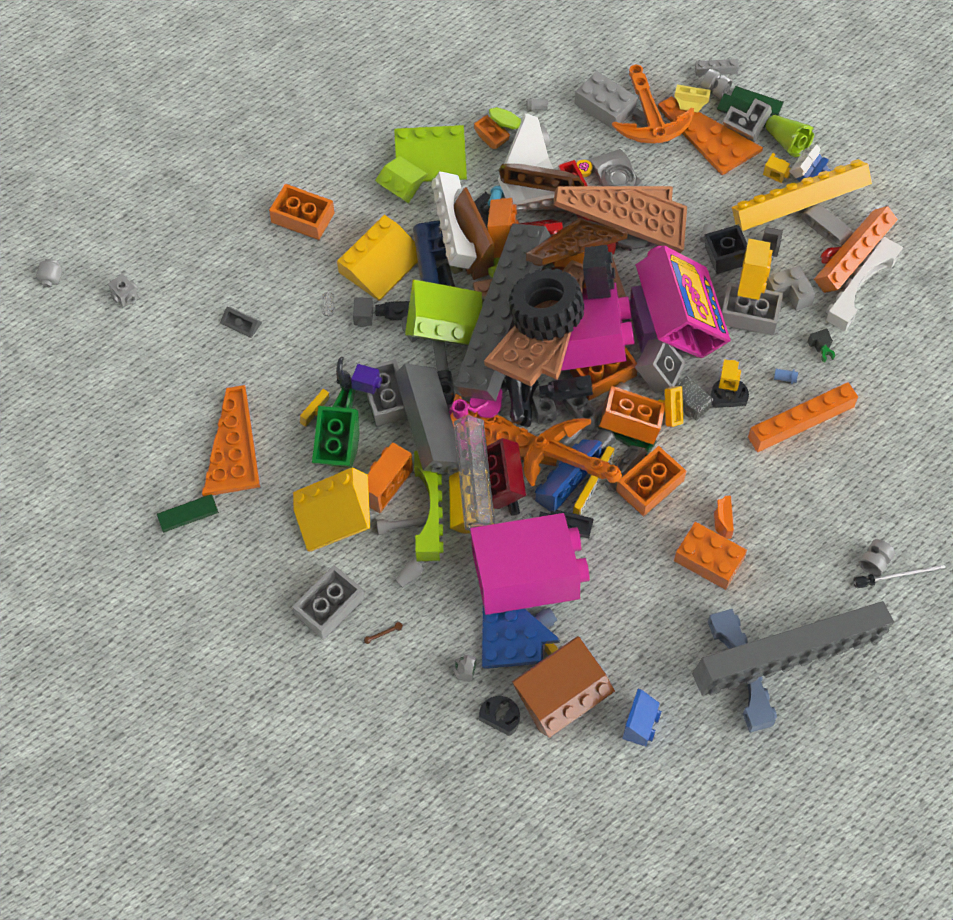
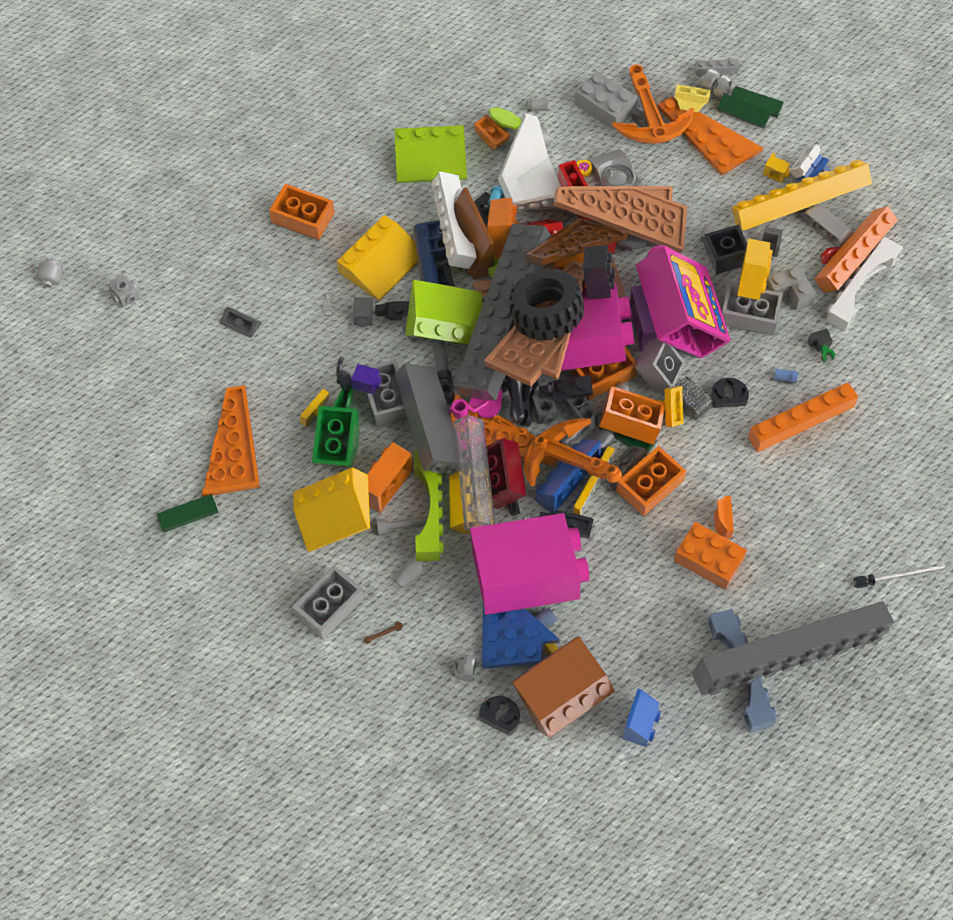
lime slope [375,156,428,203] -> none
reddish brown brick [498,164,584,192] -> none
yellow brick [719,359,741,391] -> none
light grey brick [722,99,772,142] -> none
lime cone [766,115,814,158] -> none
light grey wheel [859,539,895,577] -> none

